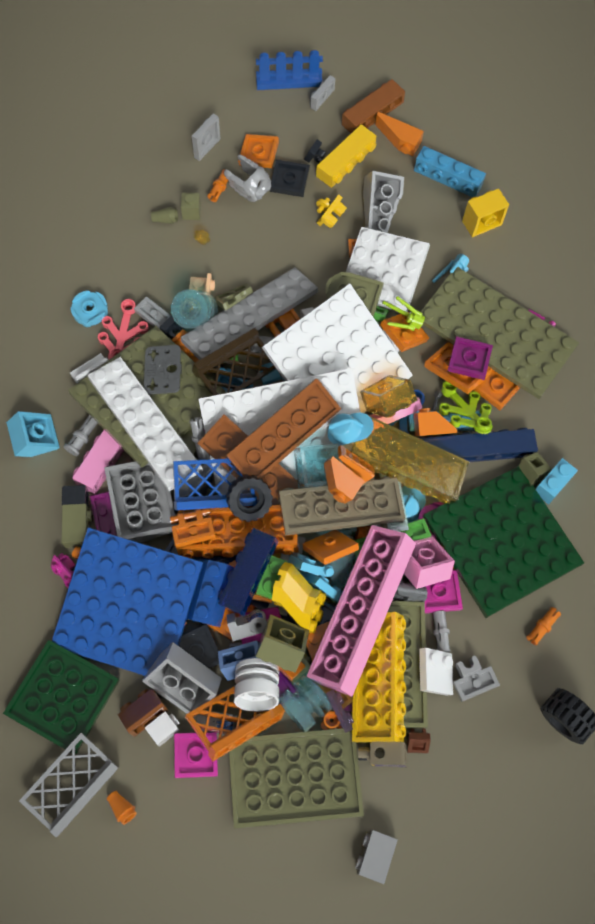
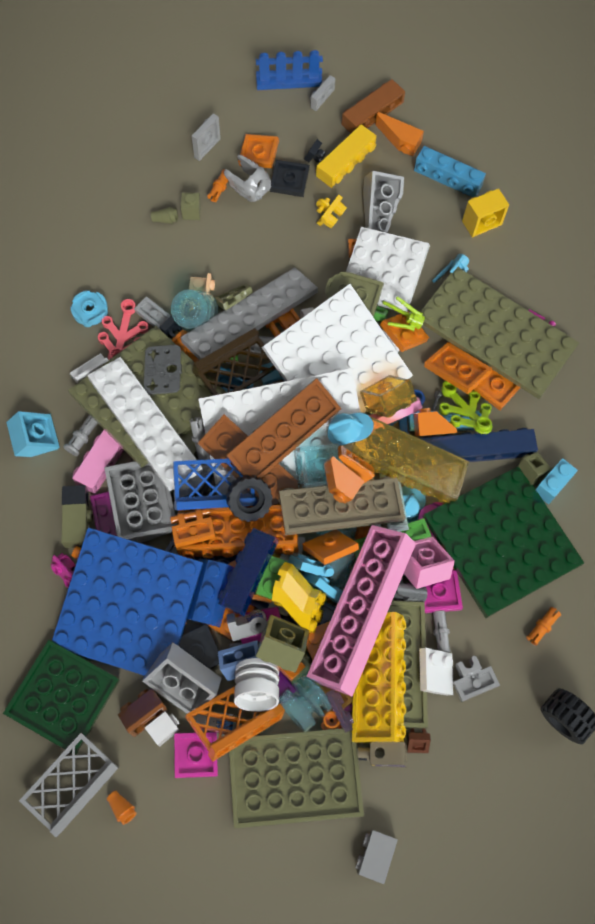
clear yellow plate [193,229,211,245] -> none
magenta plate [448,337,493,380] -> none

